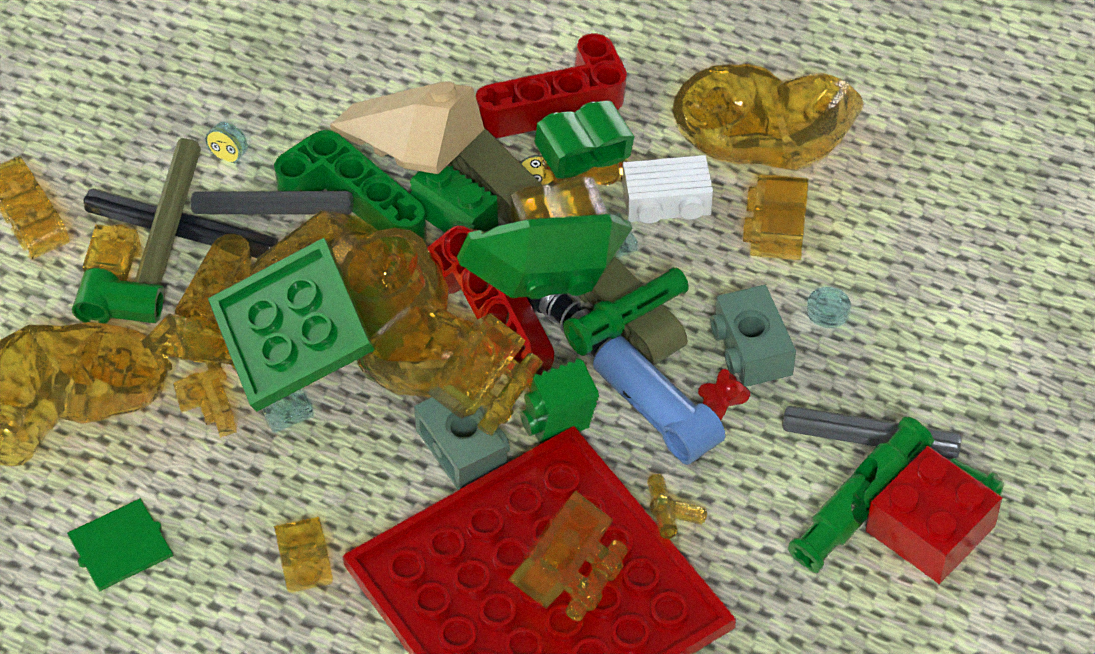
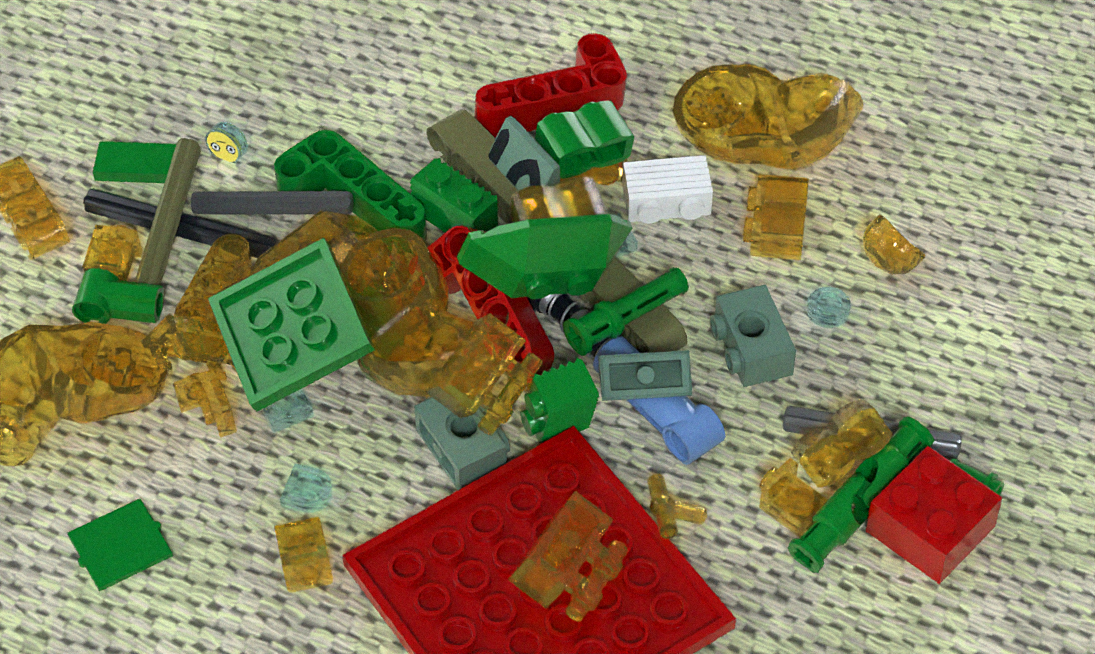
tan wedge [330,82,484,174] -> none
red piece [698,369,750,421] -> none
none -> green tile [93,141,176,183]
none -> clear light blue tile [280,464,333,513]
none -> sand green slope [489,116,560,207]
none -> sand green slope [598,350,692,401]
none -> clear yellow bracket [759,458,828,538]
none -> clear yellow brick [791,399,893,488]
none -> clear yellow hair [863,215,926,275]

